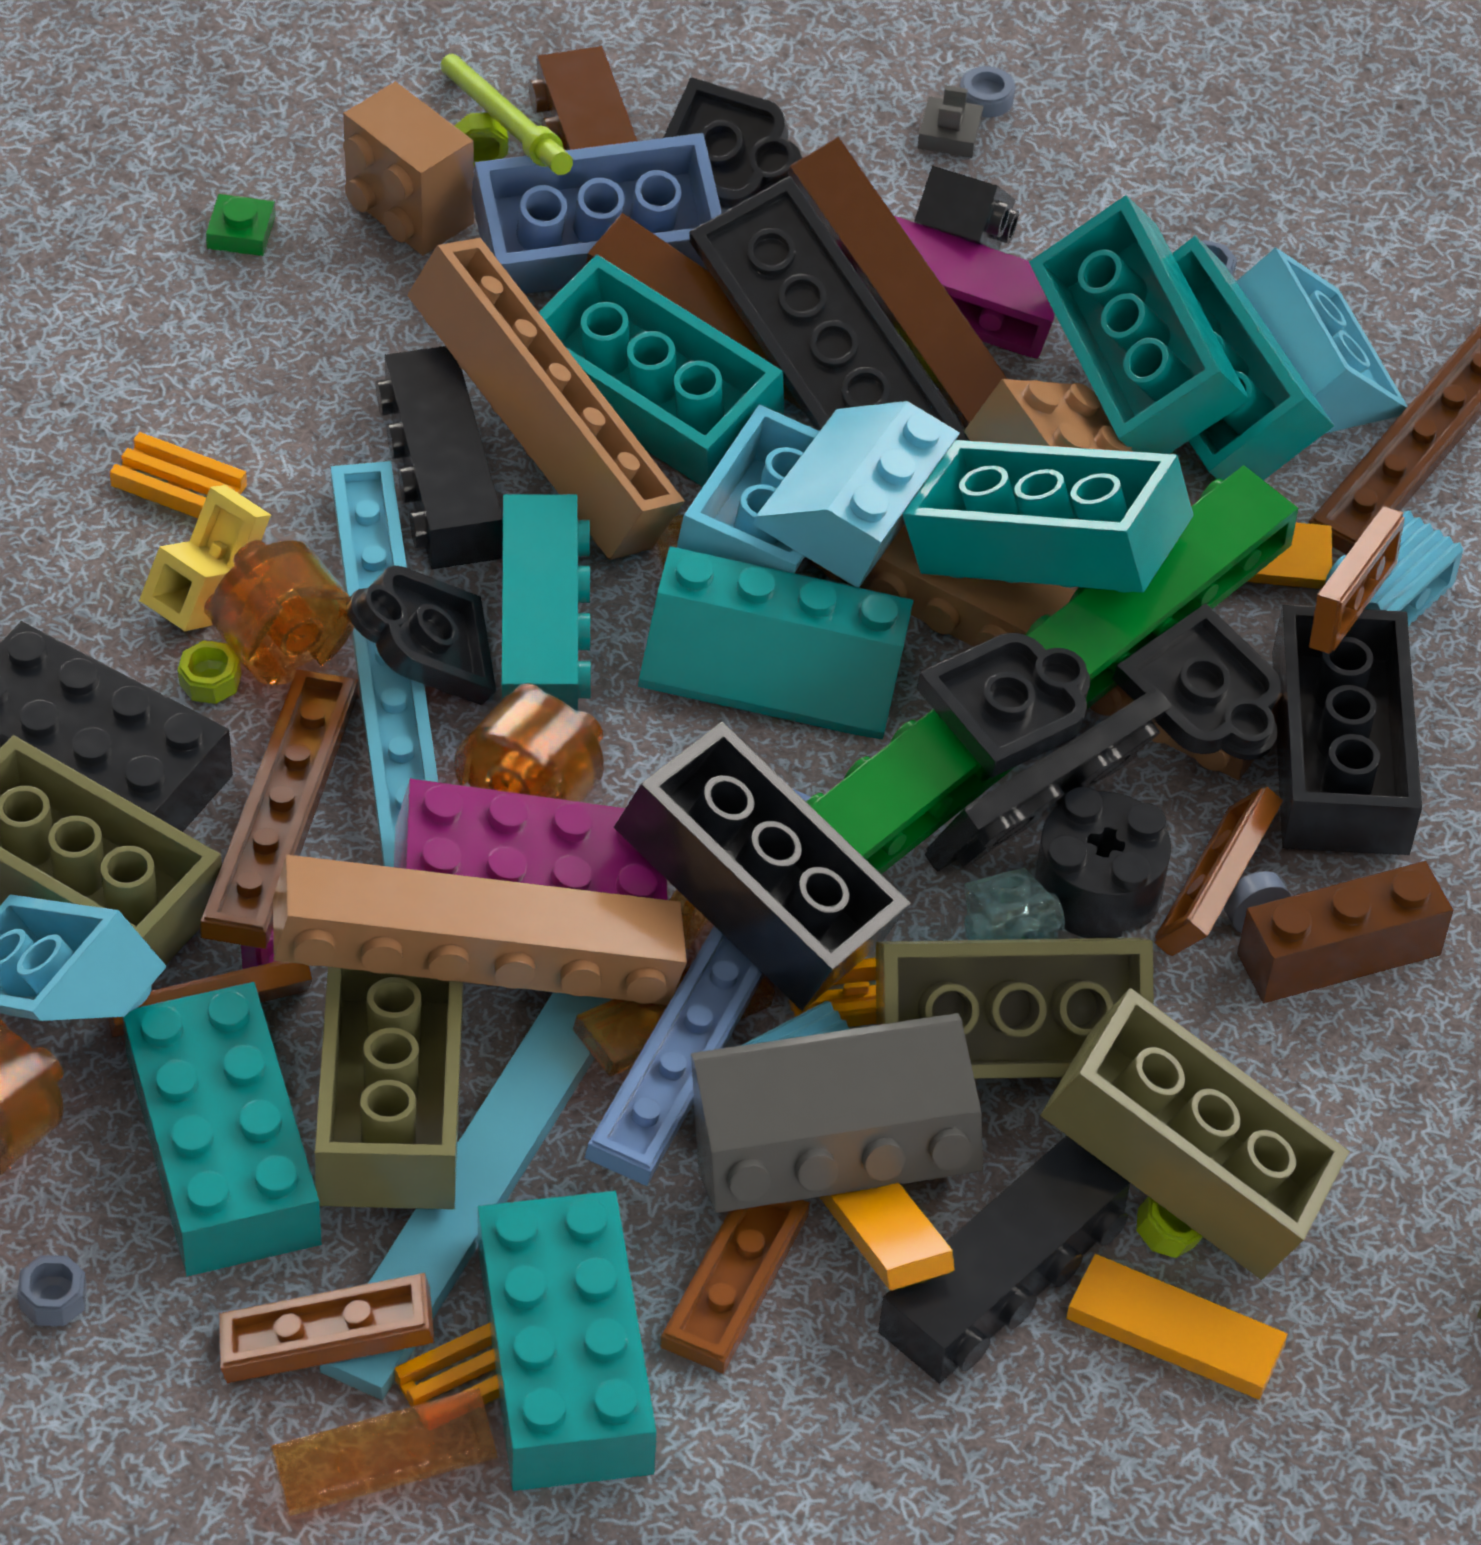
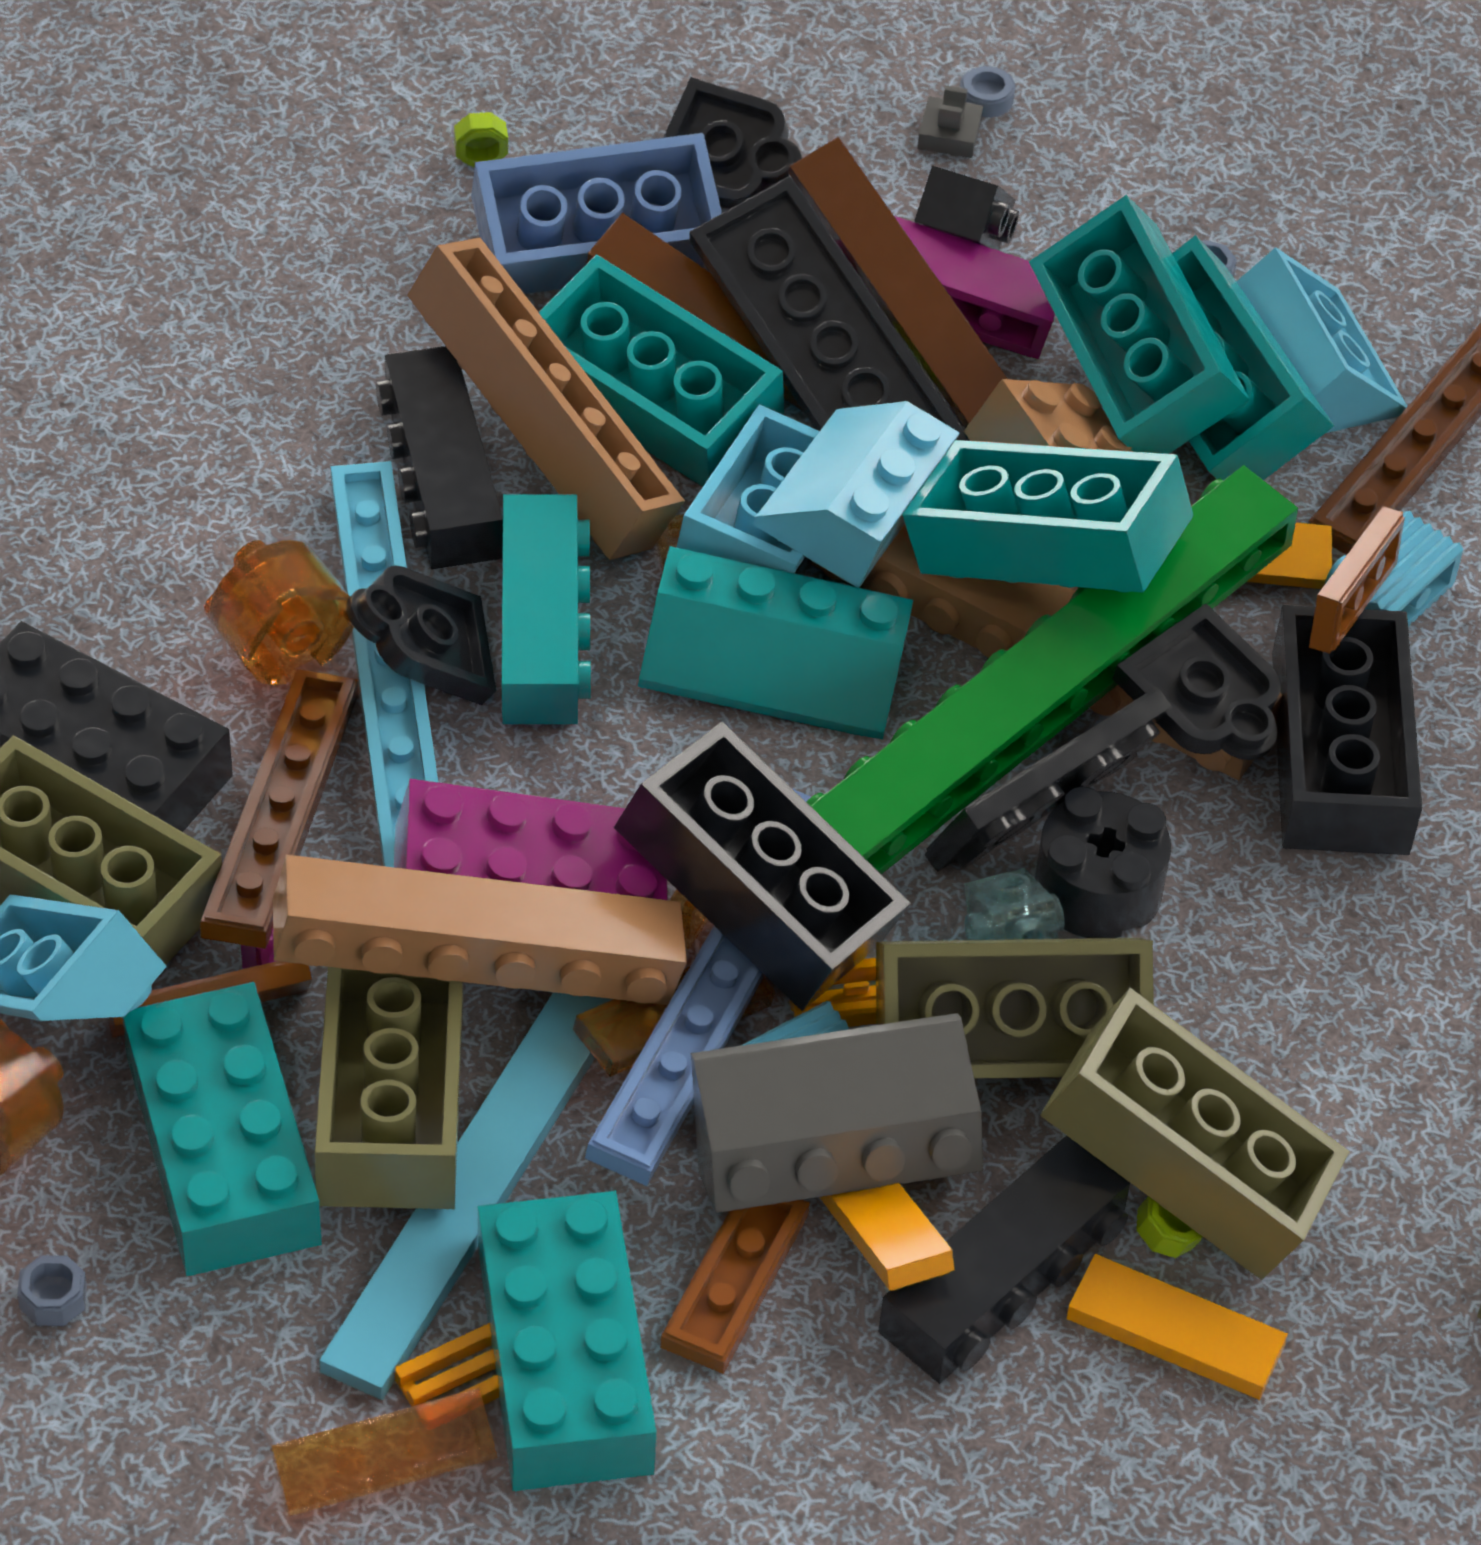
light orange tile [110,432,247,518] -> none
light yellow brick [139,485,271,631] -> none
lime tile [177,640,242,704] -> none
green plate [206,194,276,256] -> none
dark orange tile [219,1273,434,1383] -> none
medium nougat brick [343,81,474,256] -> none
lime bar [440,54,573,175] -> none
clear orange brick [454,683,604,802] -> none
reddish brown brick [528,46,637,151] -> none
black plate [916,633,1090,778] -> none
dark orange tile [1154,786,1283,956] -> none
sand blue tile [1224,871,1291,933] -> none
reddish brown brick [1237,860,1454,1004] -> none

